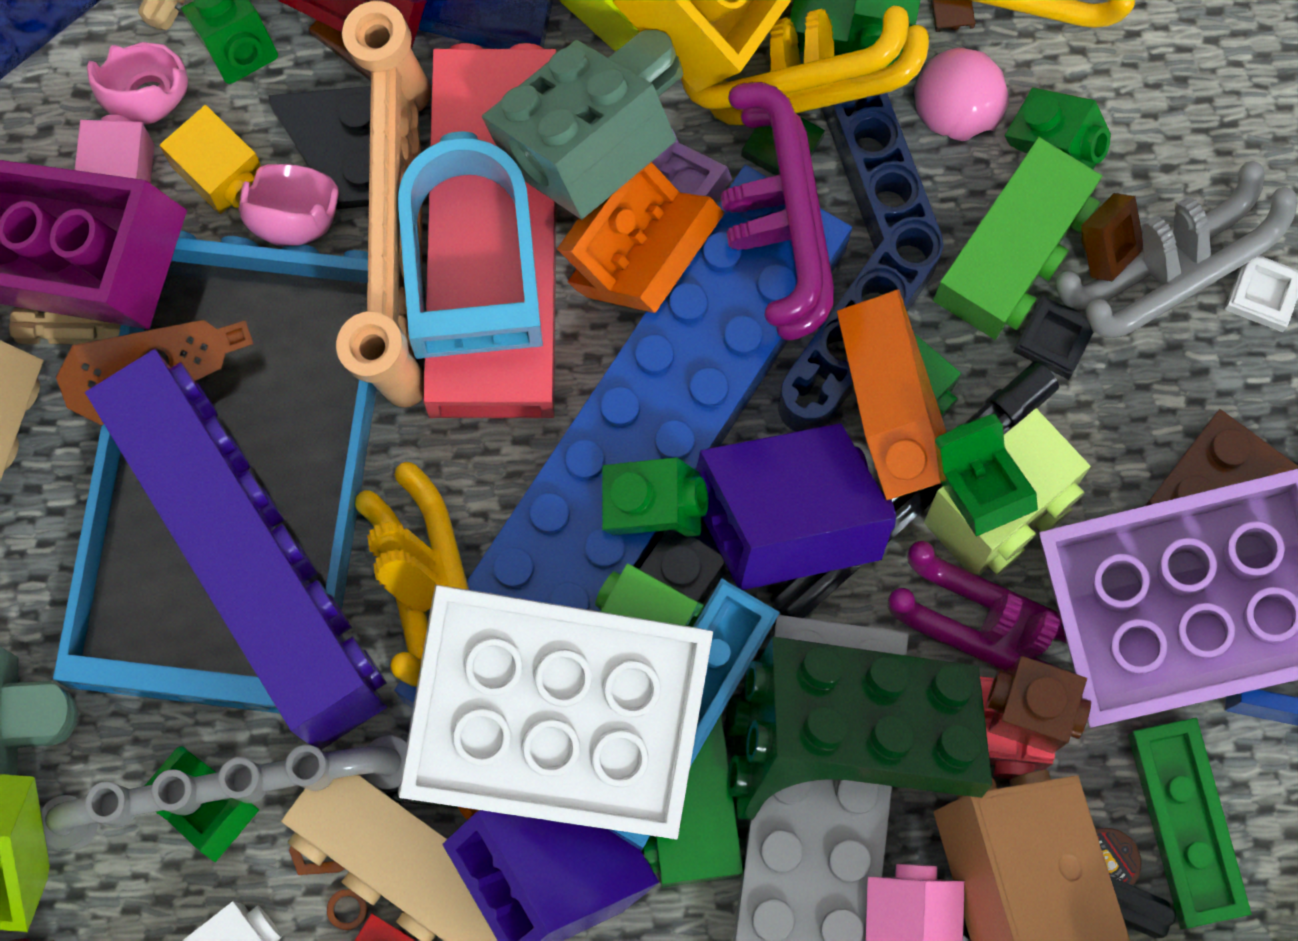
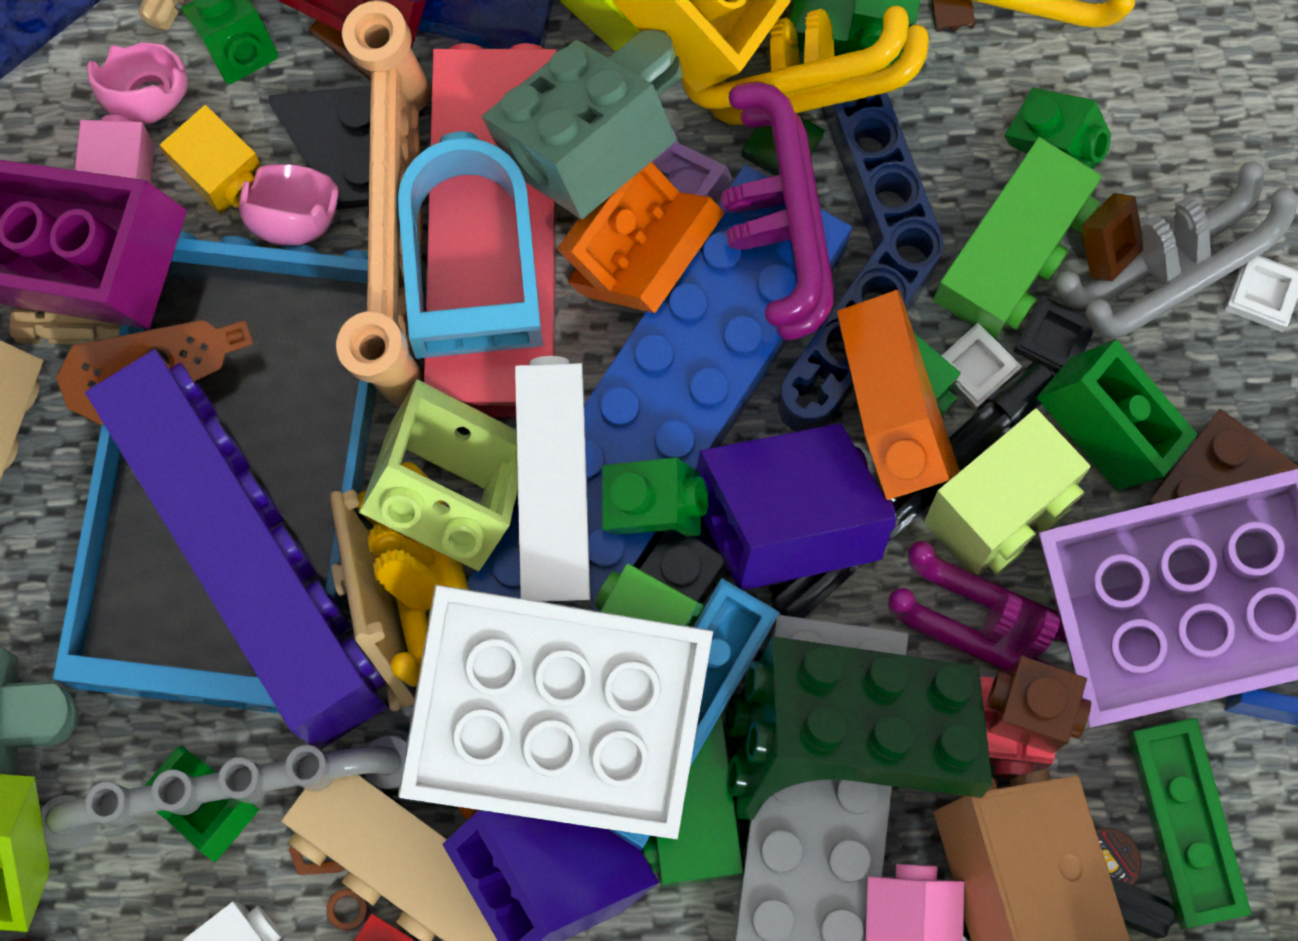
bright pink hair [913,47,1009,141] -> none
green bracket [935,414,1038,537] -> none
none -> tan door [329,490,416,711]
none -> yellowish green window [359,379,518,571]
none -> white brick [515,356,591,610]
none -> white tile [941,323,1022,411]
none -> green brick [1036,339,1198,491]

